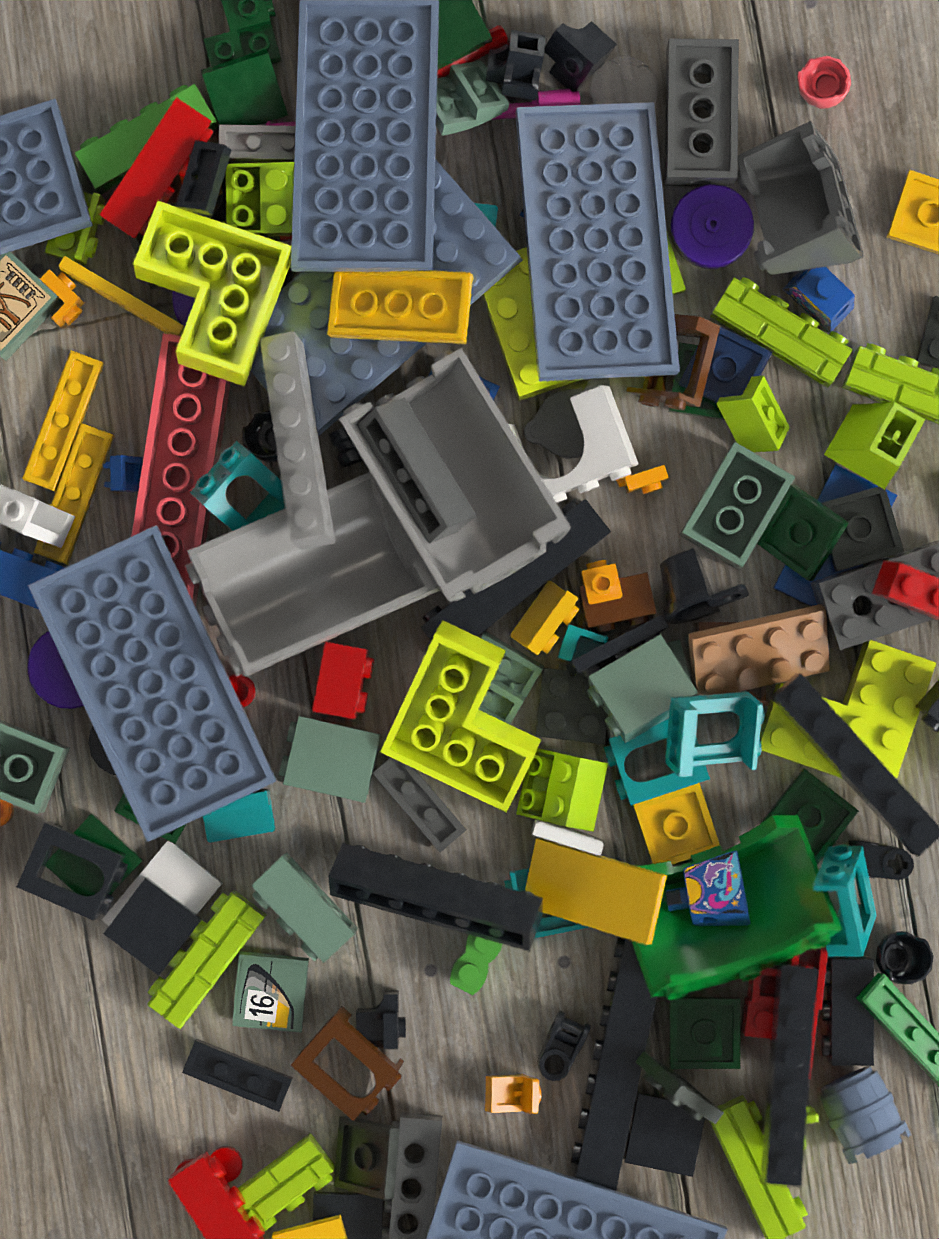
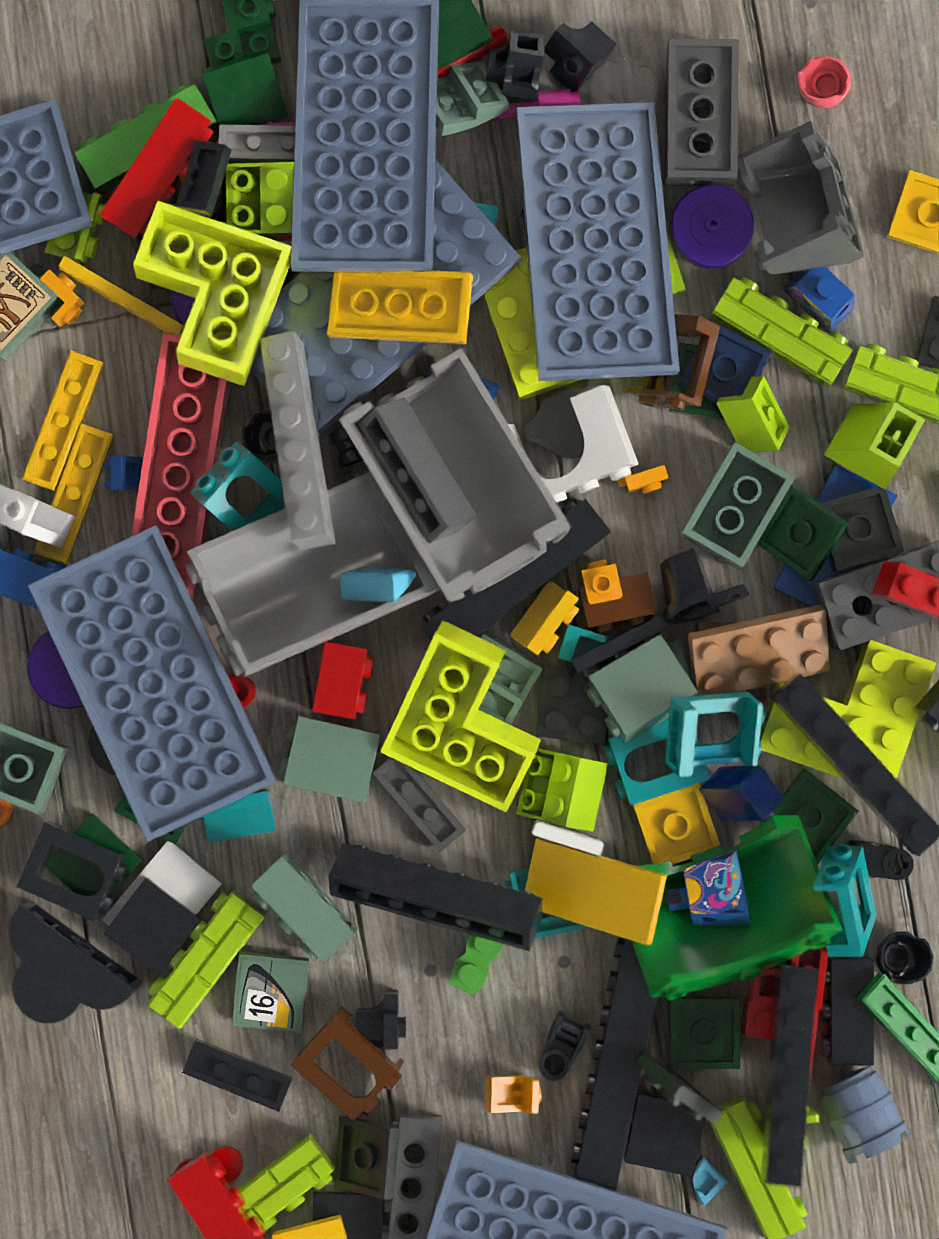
none -> black brick [9,900,143,1024]
none -> medium azure slope [339,567,416,602]
none -> medium azure tile [692,1156,728,1206]
none -> clear blue brick [699,765,784,822]

